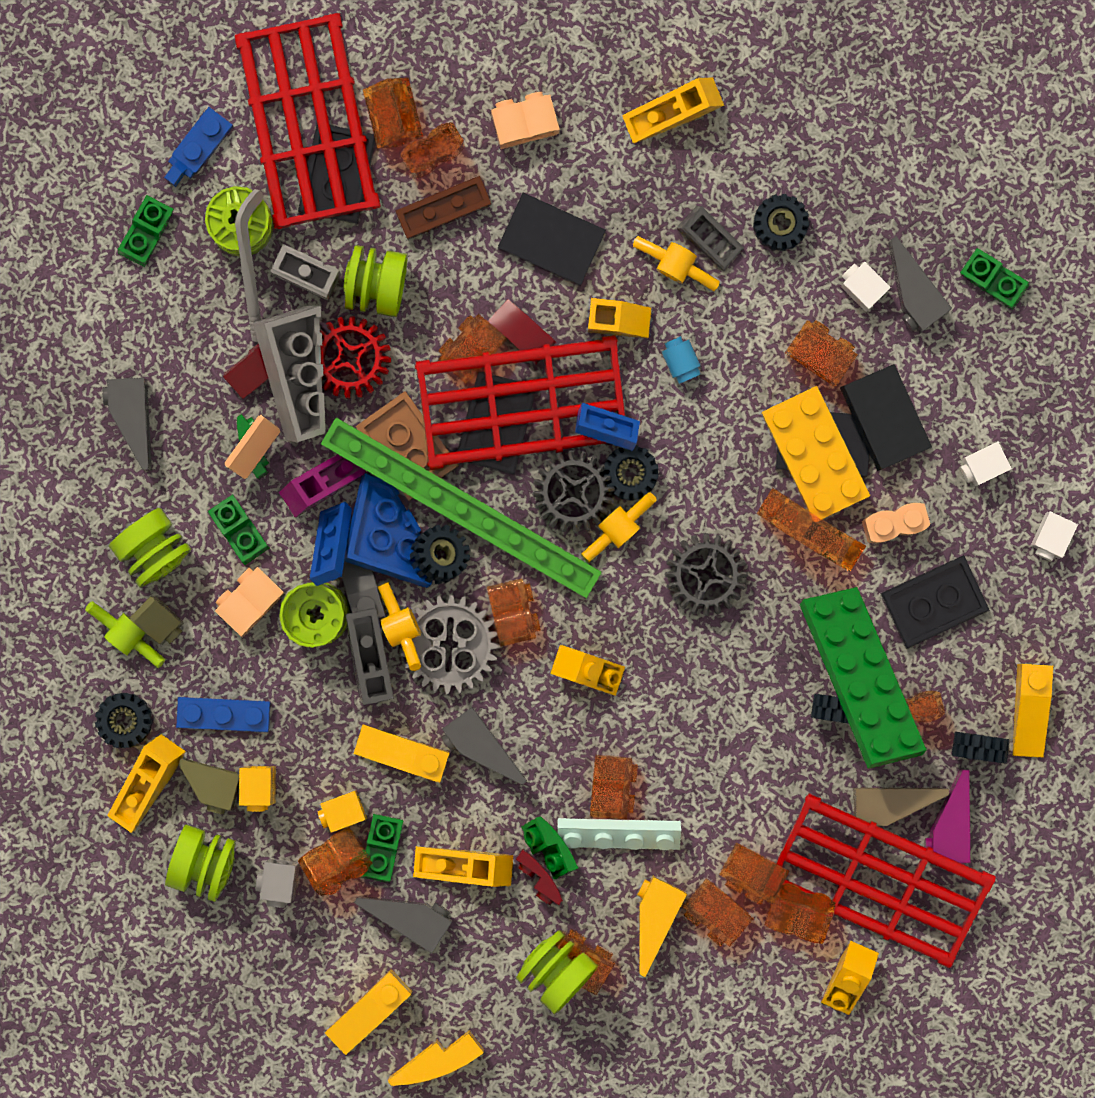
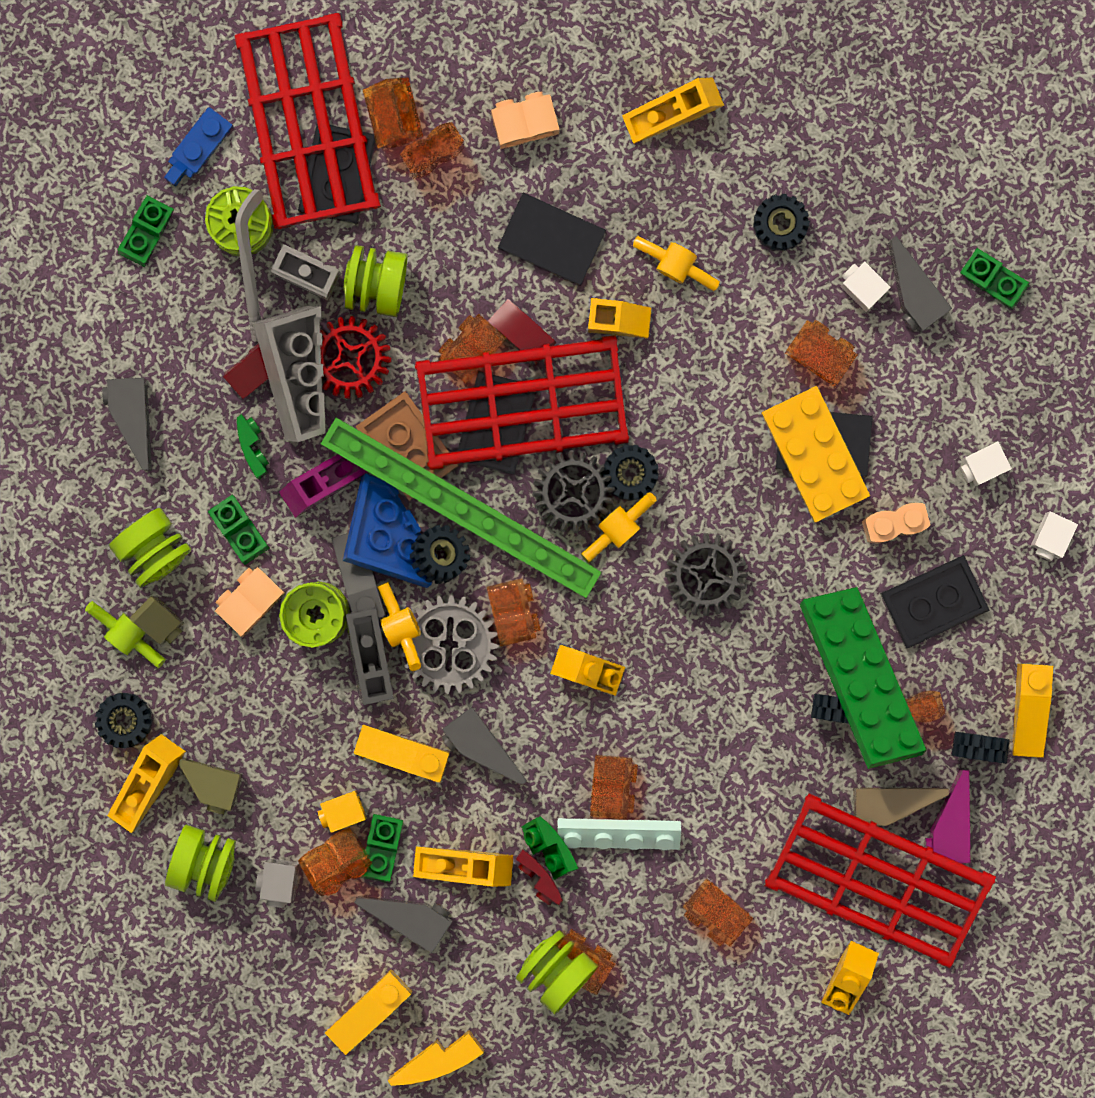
blue plate [176,697,271,732] -> none
light nougat slope [225,415,280,479] -> none
yellow piece [239,766,276,812] -> none
blue plate [309,502,352,586] -> none
reddish brown plate [395,176,492,240] -> none
blue plate [575,403,640,451] -> none
yellow slope [637,876,687,977] -> none
dark azure brick [661,336,701,384] -> none
dark grey slope [676,206,744,270] -> none
clear orange brick [719,842,789,905] -> none
clear orange arch [756,488,866,571] -> none
clear orange brick [764,883,836,944] -> none
black tile [840,364,932,471] -> none

